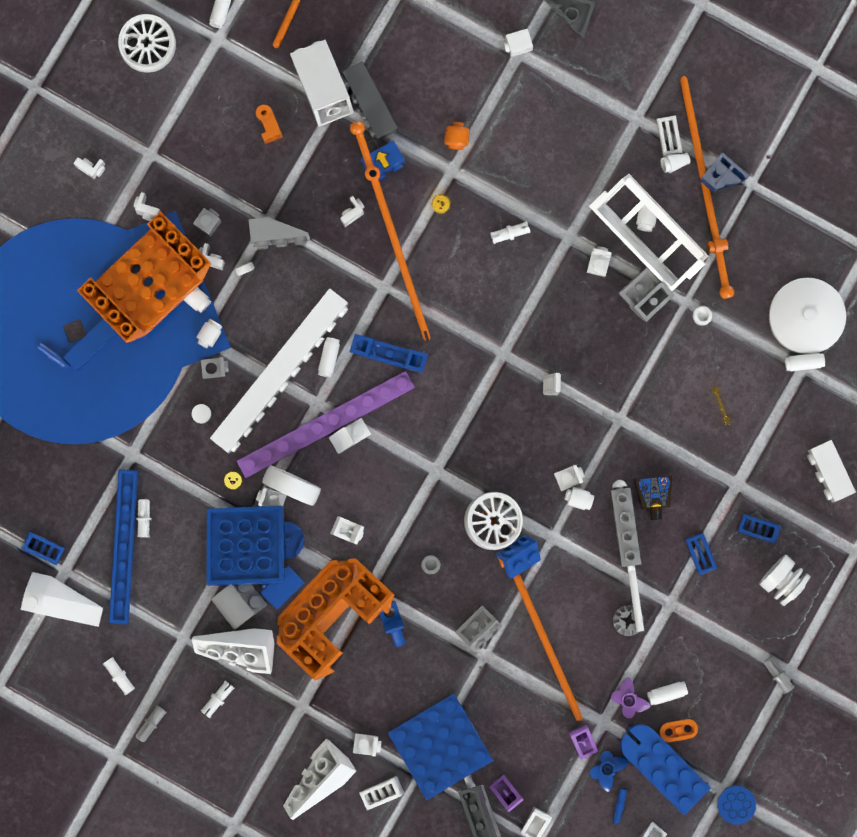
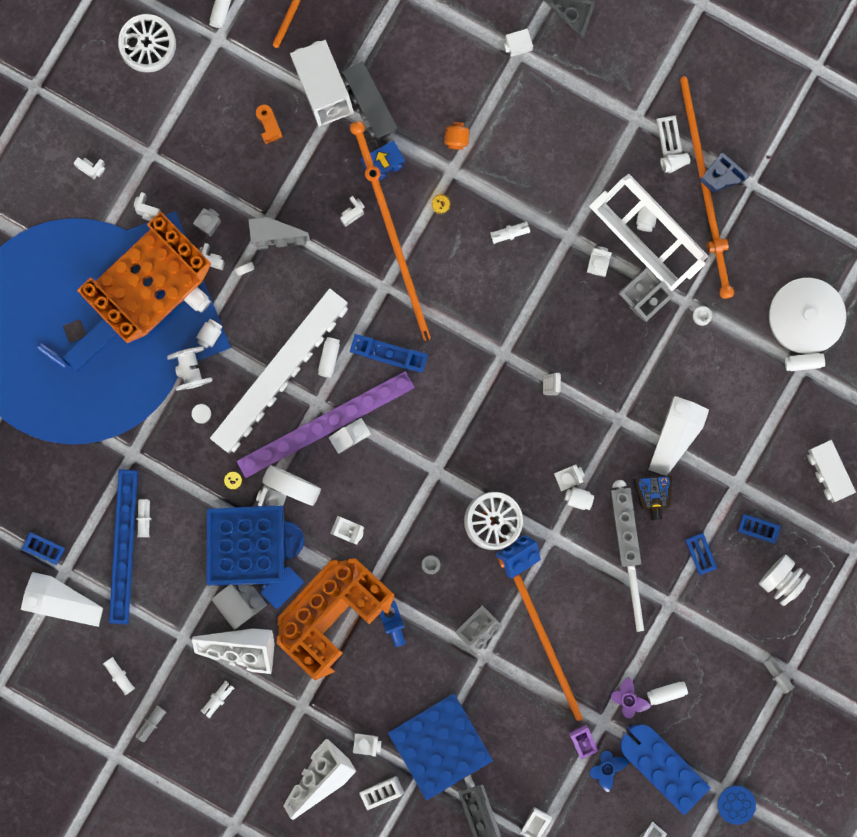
light grey bracket [201,357,229,379] -> none
medium lavender slope [489,775,524,812] -> none
light grey gear [613,605,644,636] -> none
blue piece [613,788,627,825] -> none
orange plate [659,719,698,742] -> none
clear yellow hinge [712,387,731,425] -> none
none -> white hose [167,347,212,391]
none -> white wedge [648,396,709,476]

